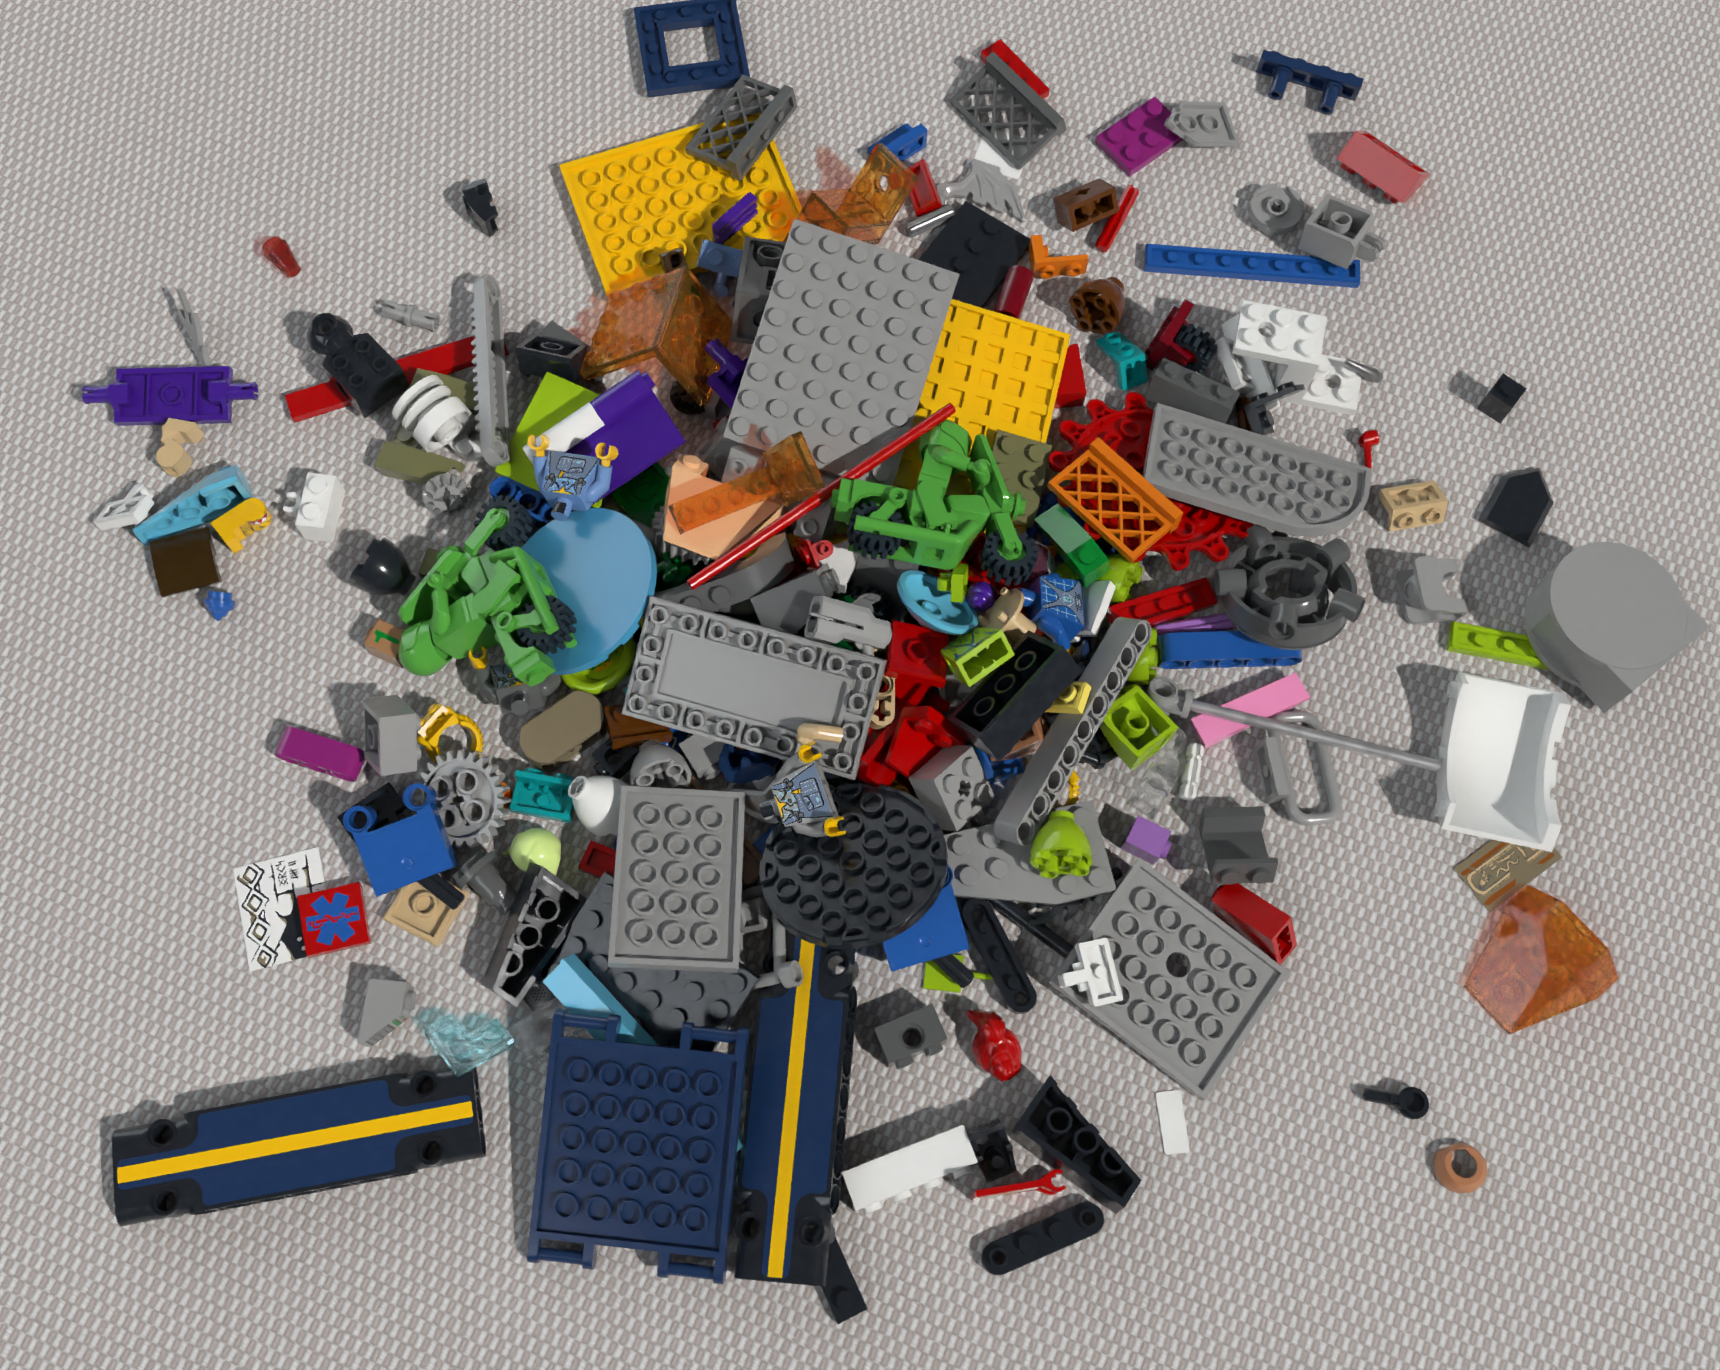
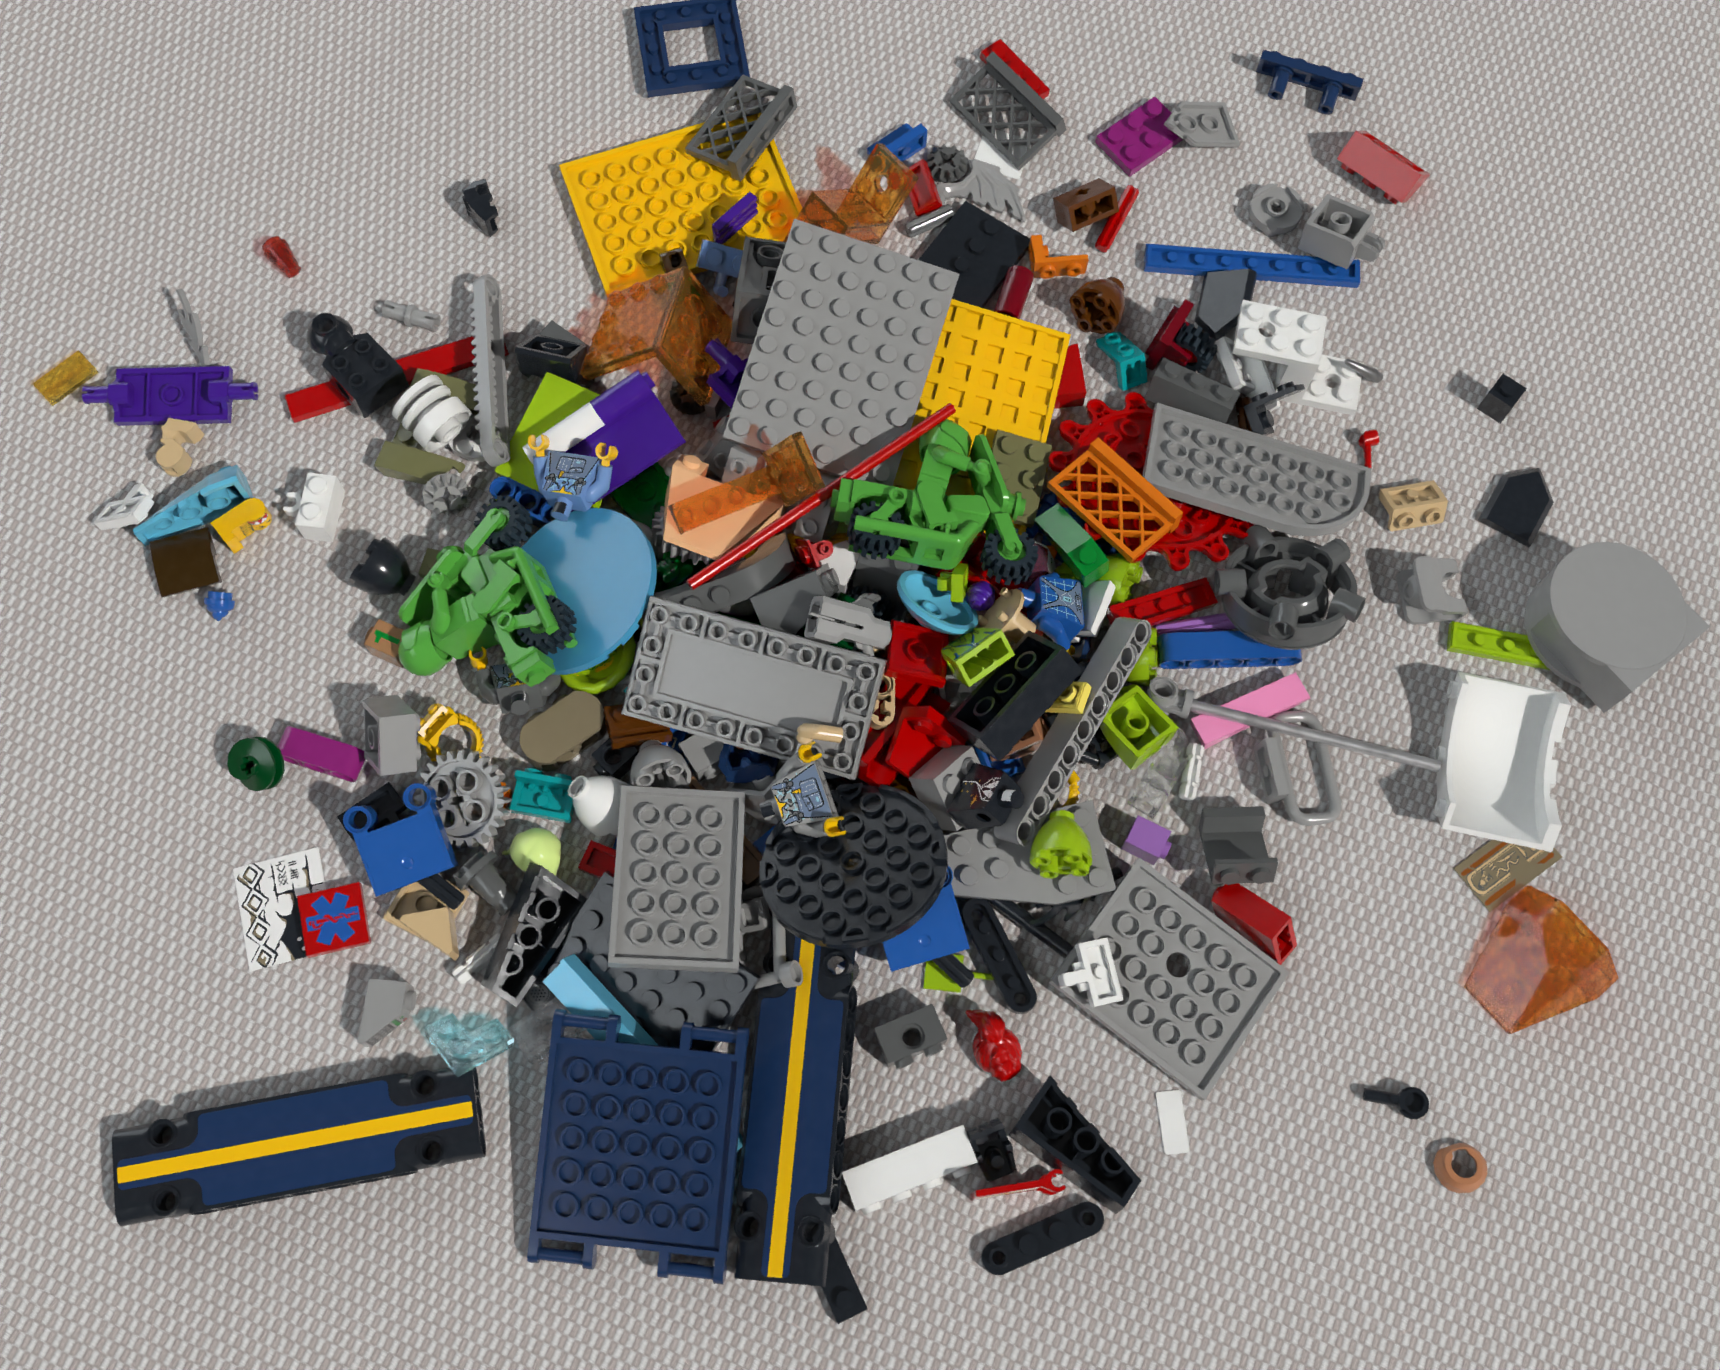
none -> clear yellow tile [33,350,99,406]
none -> dark green piece [227,736,285,791]
none -> tan slope [399,907,459,961]
none -> white axle [452,933,501,984]
none -> dark grey gear [926,144,968,183]
none -> black torso [947,763,1024,829]
none -> black tile [1195,269,1257,341]

